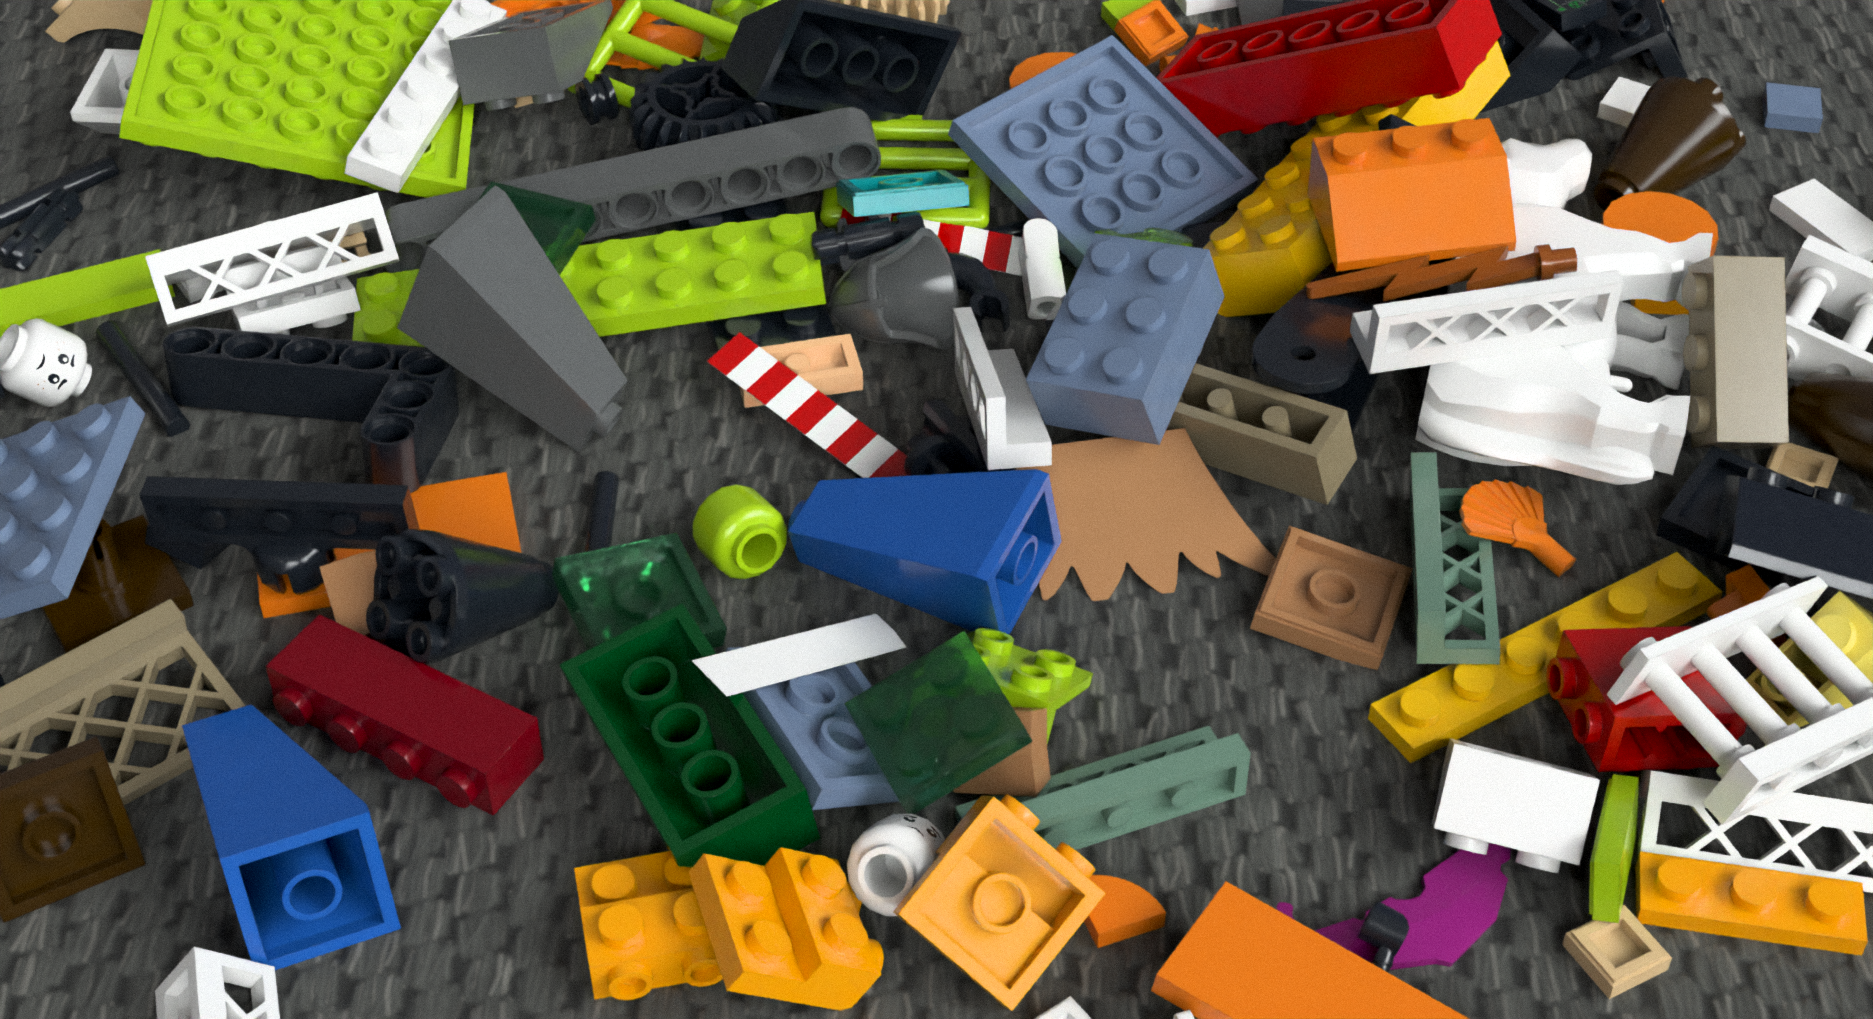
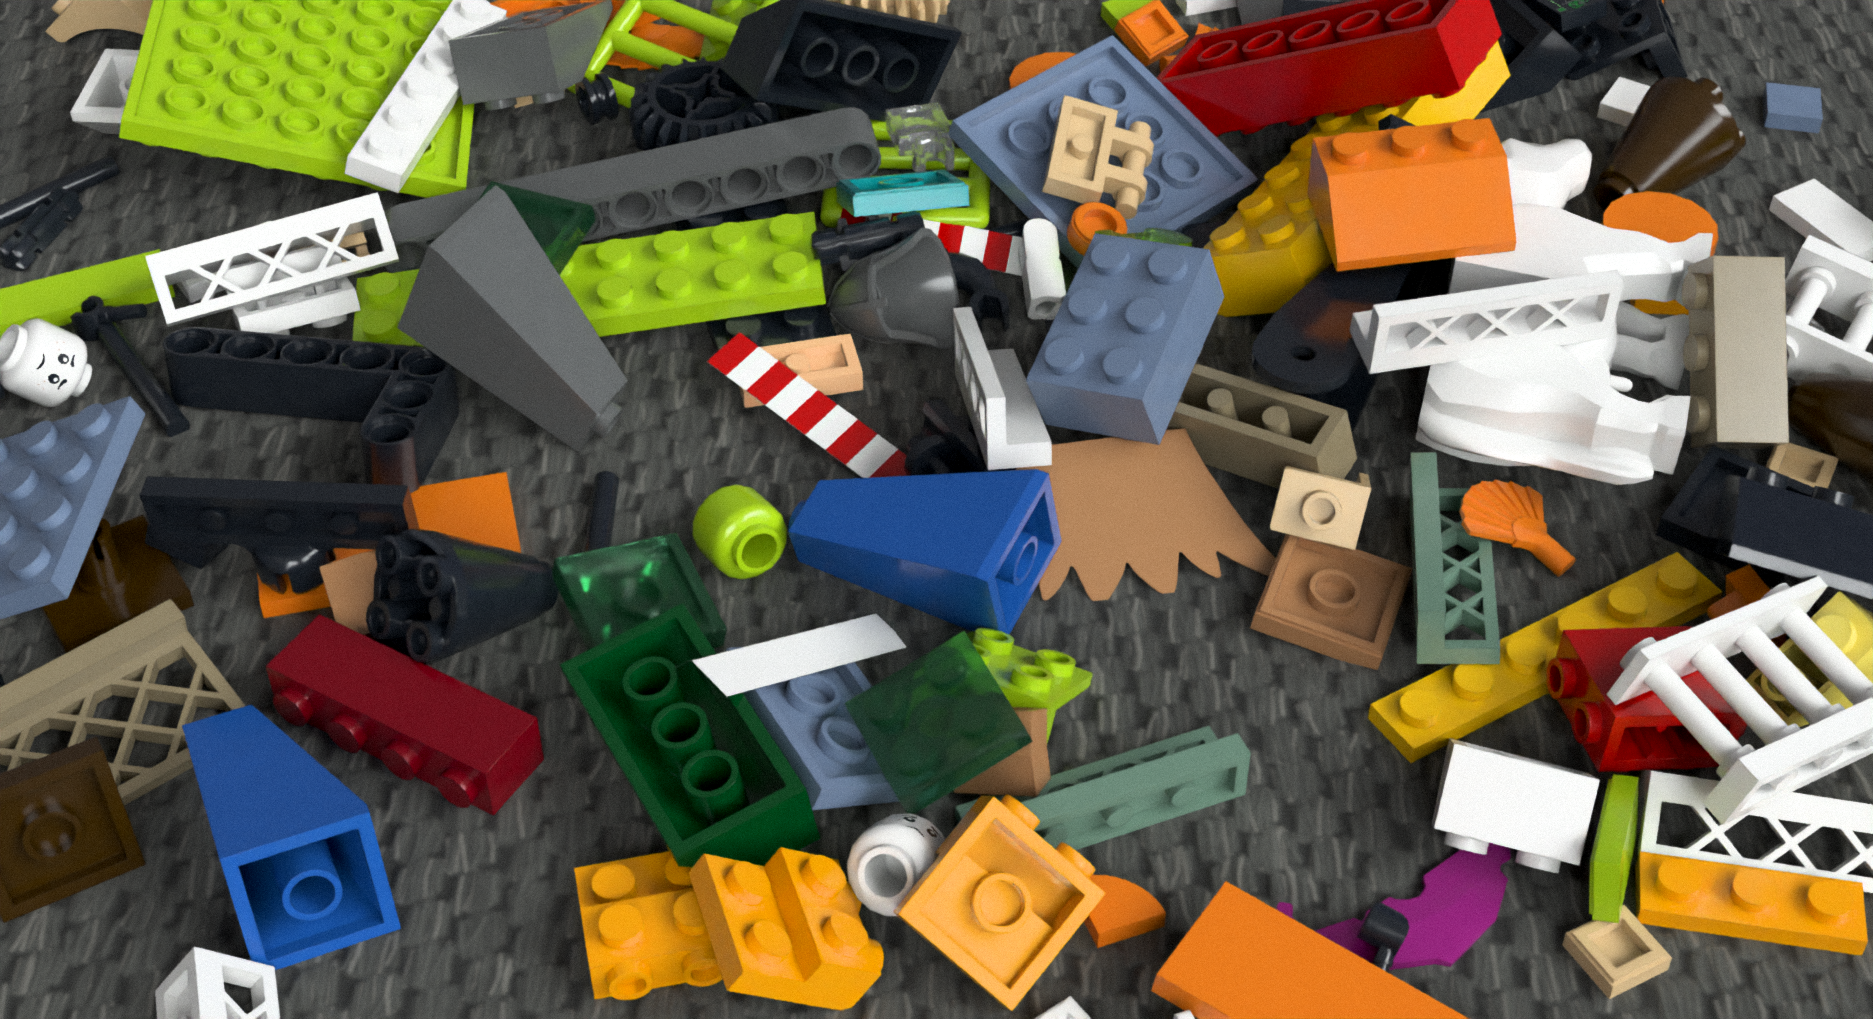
dark orange piece [1306,244,1577,302] -> none
none -> black hand [70,296,147,341]
none -> clear plate [885,102,955,172]
none -> tan plate [1042,95,1154,219]
none -> orange tile [1067,202,1127,256]
none -> tan bracket [1270,466,1371,550]

